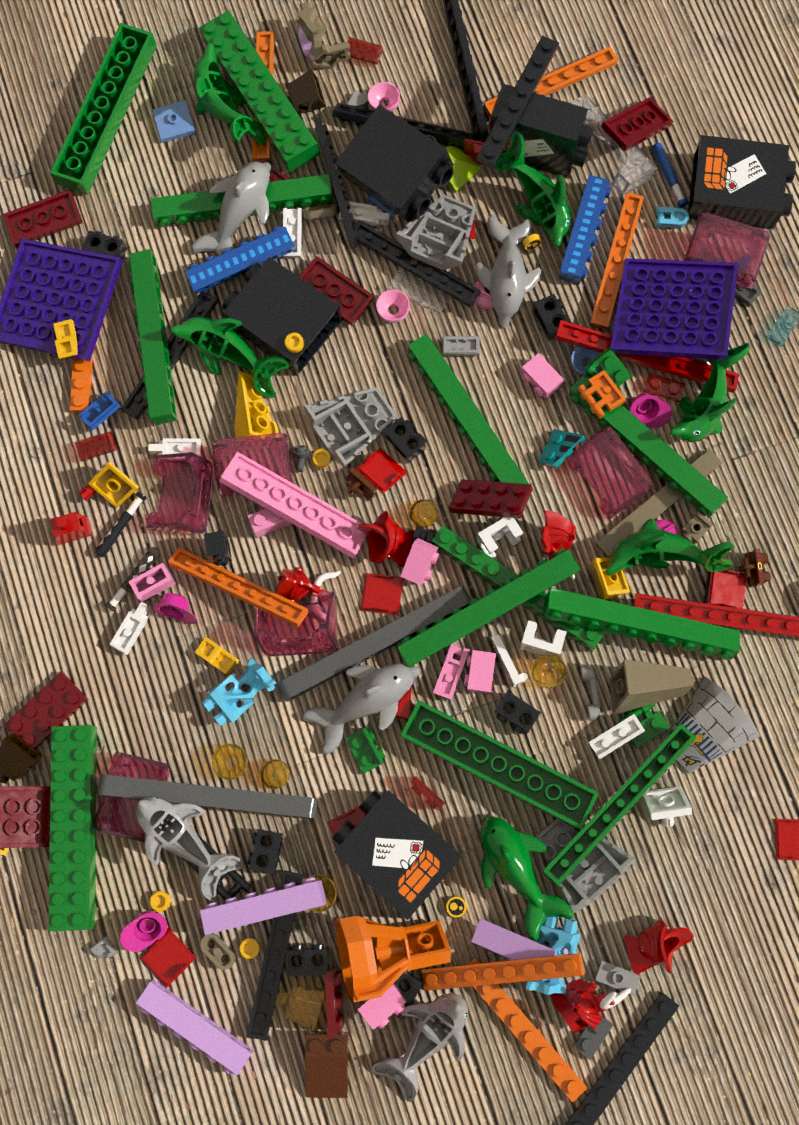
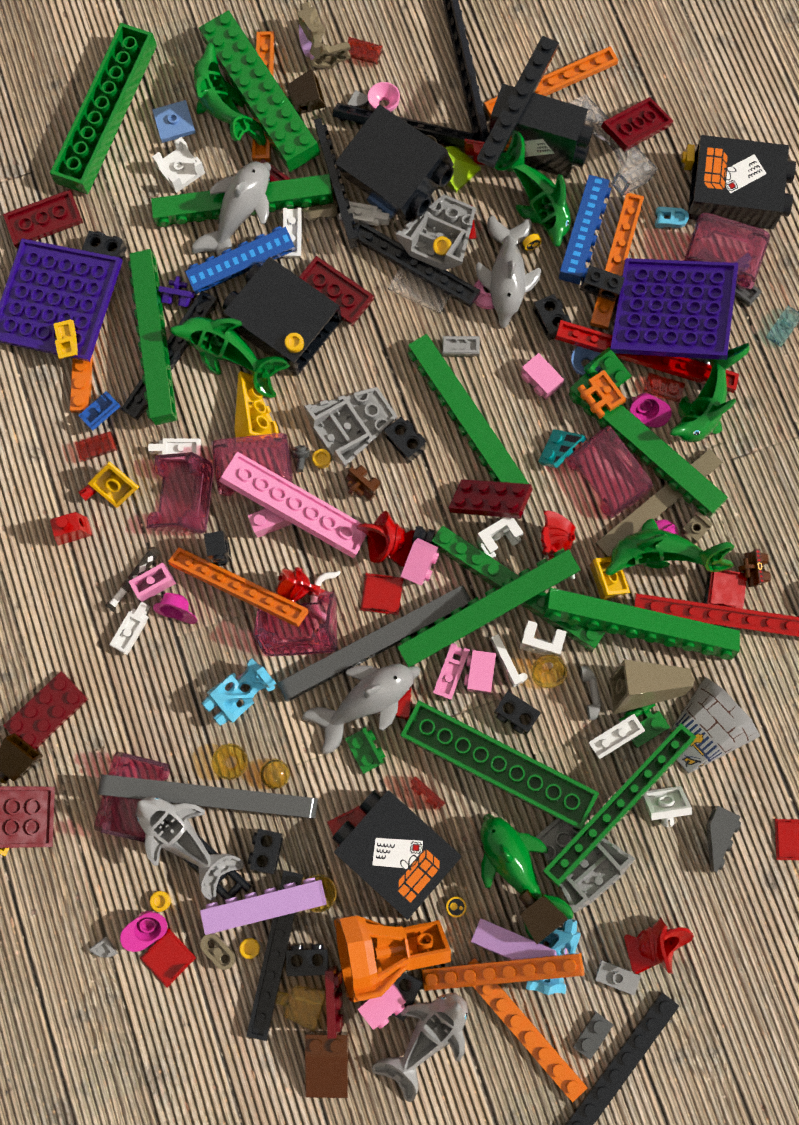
green brick [48,725,97,932] -> none
black piece [95,491,147,557] -> none
lavender brick [136,980,254,1075] -> none
yellow slope [195,637,240,676] -> none
red piece [356,448,407,494] -> none
bright pink piece [376,289,410,323] -> none
clear yellow hair [408,499,438,528] -> none
red helmet [551,979,631,1033] -> none
blue piece [652,142,689,208] -> none
none -> white panel [152,137,205,193]
none -> dark purple hips [158,276,195,308]
none -> yellow tile [433,236,452,256]
none -> dark brown torso [518,889,568,944]
none -> black brick [579,265,625,302]
none -> yellow plate [681,144,695,170]
none -> dark grey slope [706,806,741,873]

